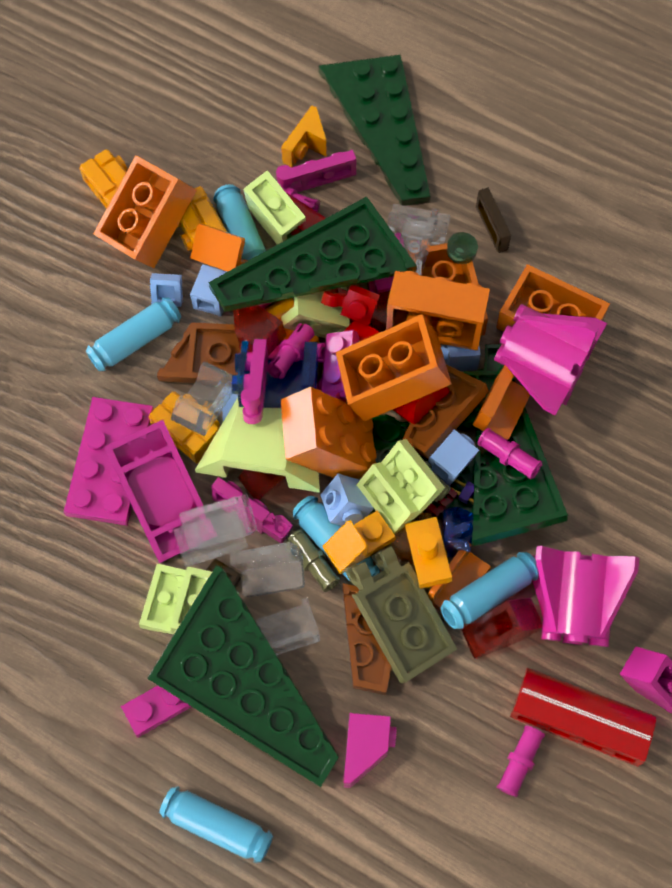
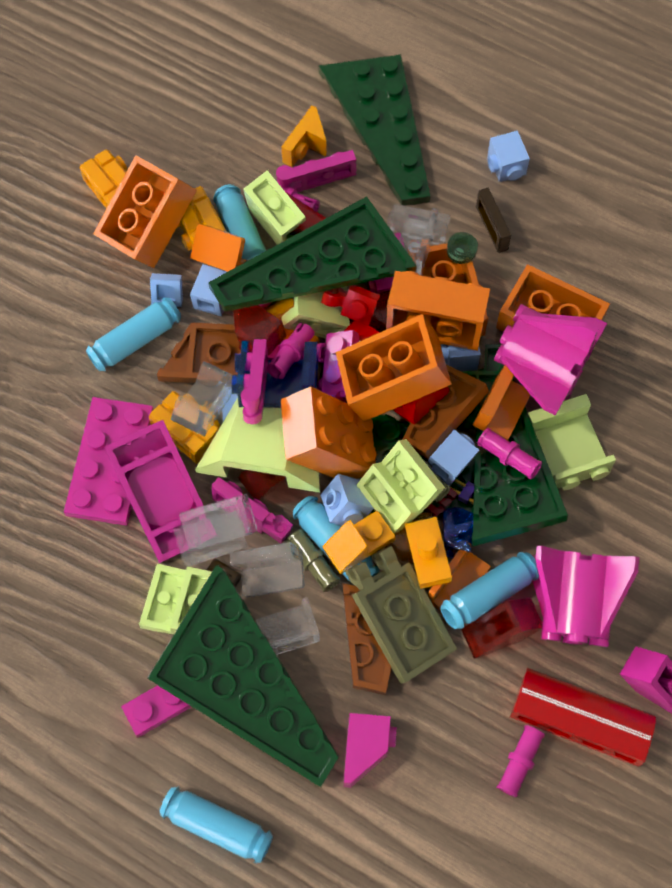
none -> light blue brick [487,130,530,182]
none -> yellowish green panel [528,394,616,490]

